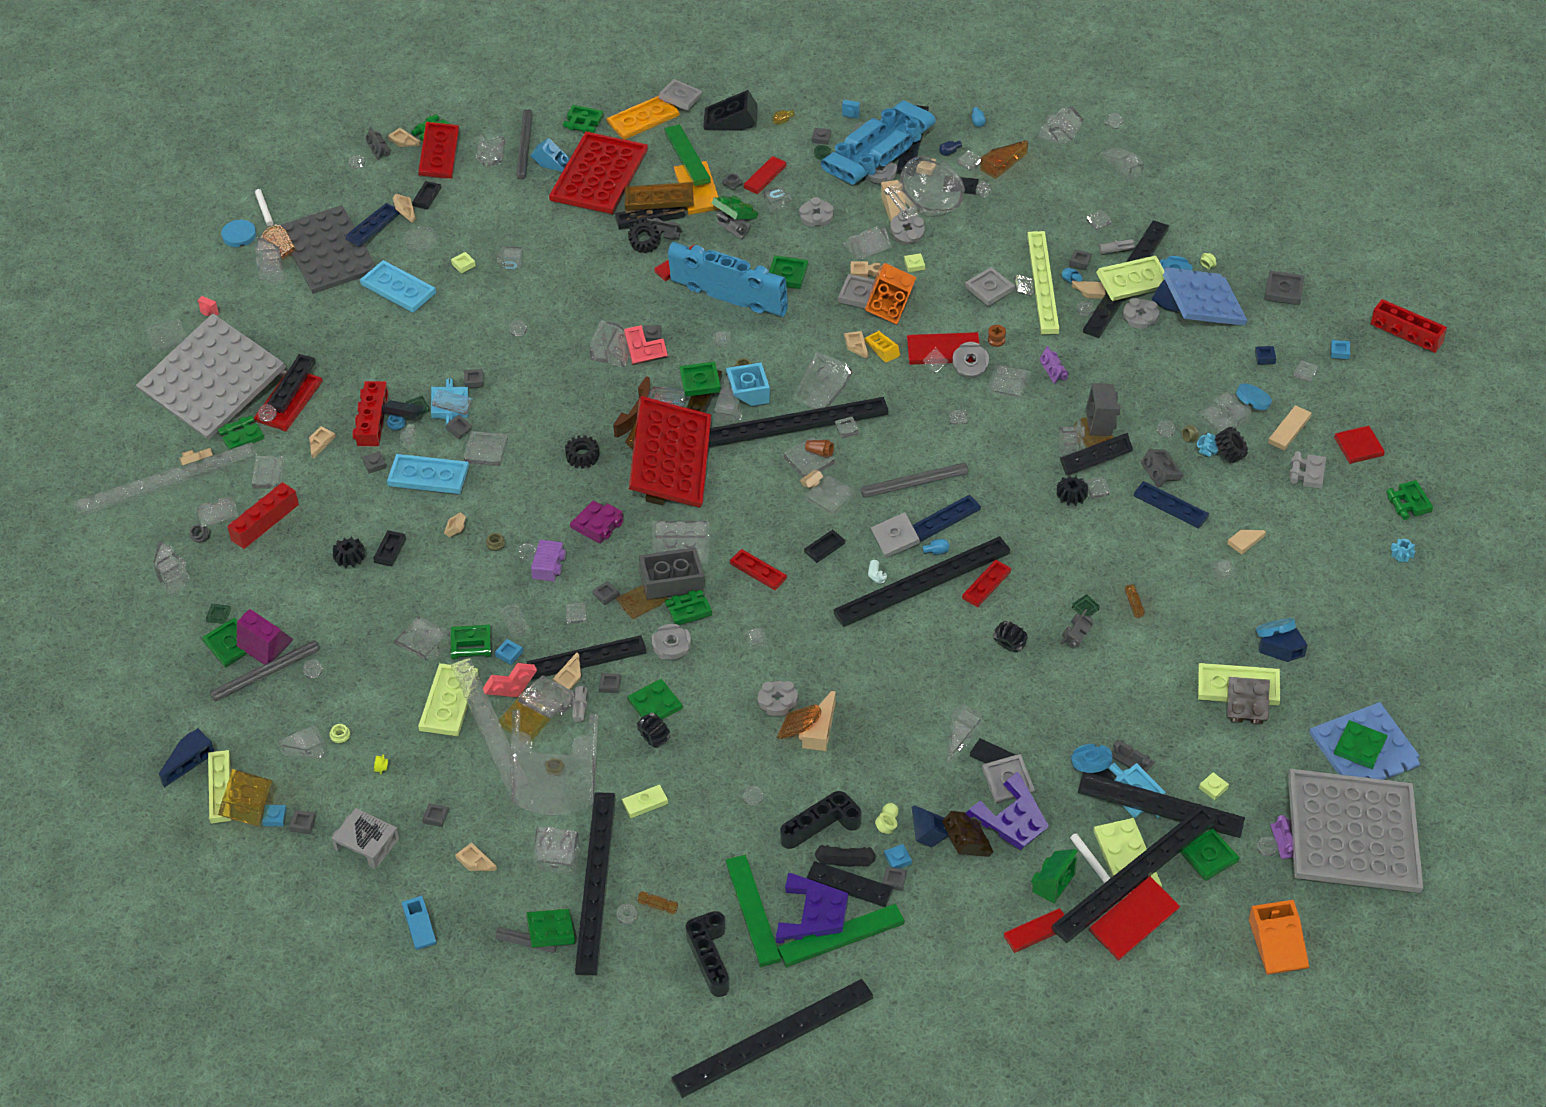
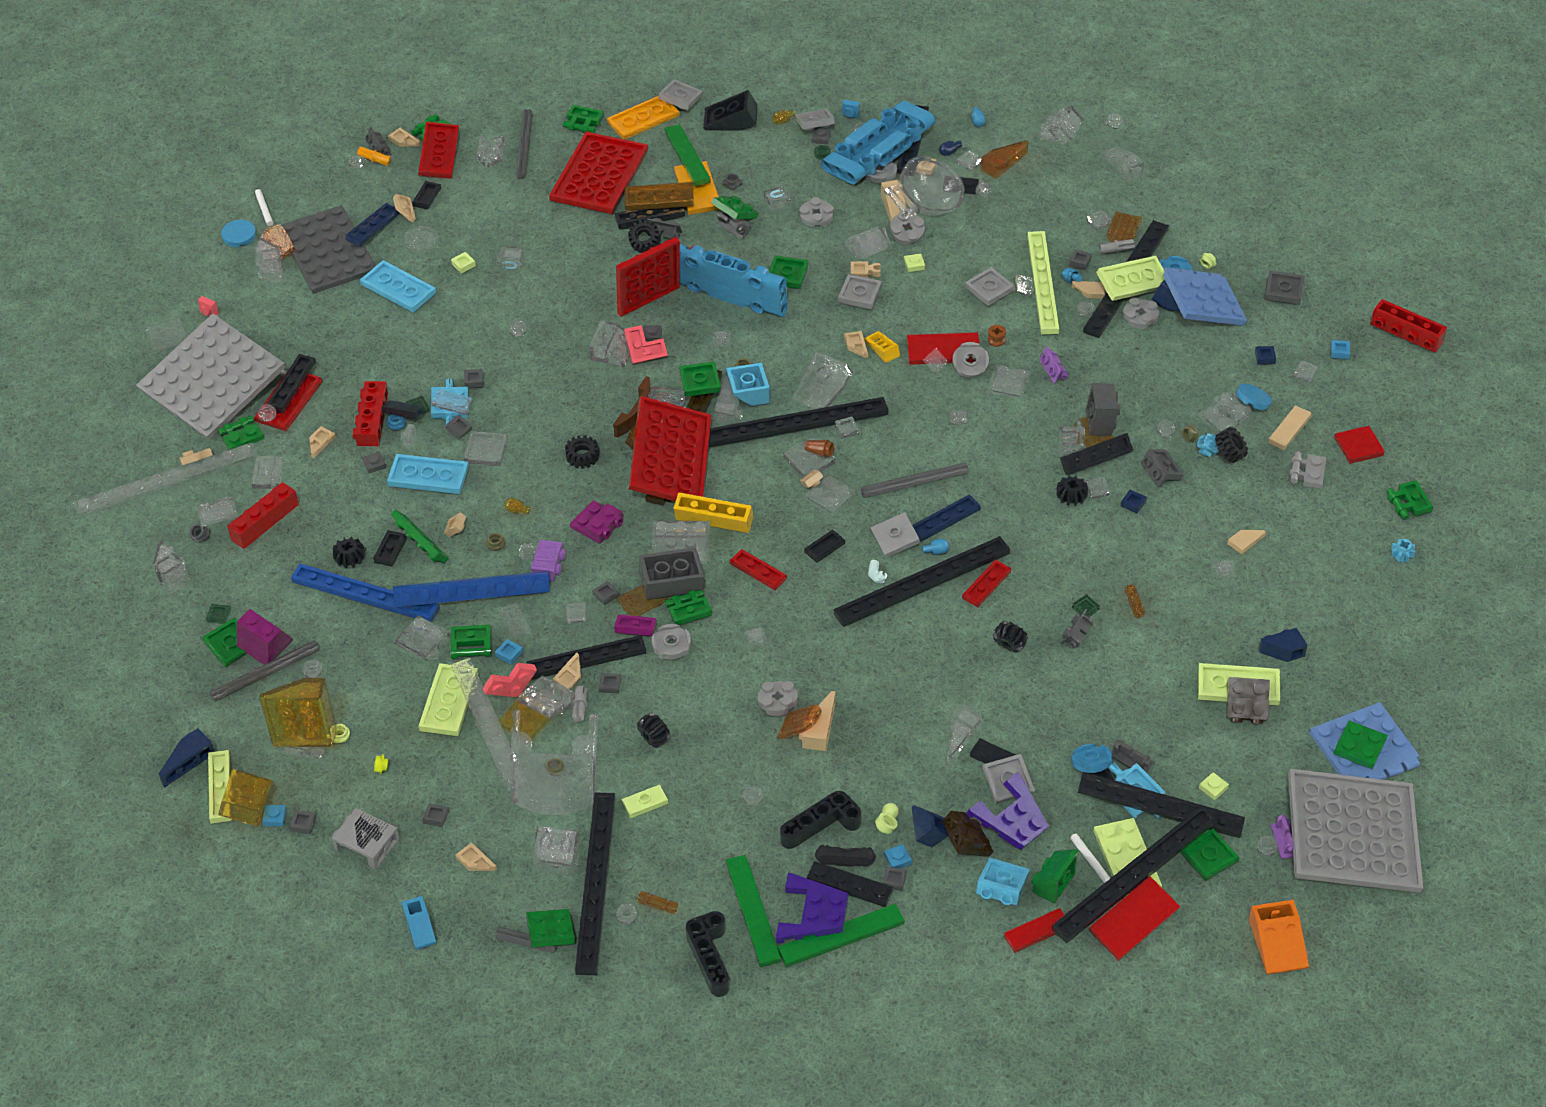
dark azure slope [530,138,570,172] -> none
green plate [627,678,683,720] -> none
black plate [671,979,873,1098] -> none
red tile [744,156,786,195] -> none
orange slope [865,263,916,325] -> none
dark blue tile [1133,481,1209,529] -> none
dark azure tile [1256,618,1296,637] -> none
none -> clear yellow slope [259,677,337,747]
none -> blue plate [291,564,439,623]
none -> light orange axle [357,146,391,167]
none -> green plate [391,509,449,563]
none -> blue plate [393,571,550,607]
none -> clear yellow cylinder [504,497,530,514]
none -> magenta plate [614,614,657,636]
none -> red plate [616,237,680,317]
none -> yellow brick [673,493,754,533]
none -> light grey plate [795,109,835,131]
none -> medium azure plate [976,857,1030,905]
none -> clear orange window [1107,211,1142,242]
none -> dark blue plate [1121,490,1147,514]

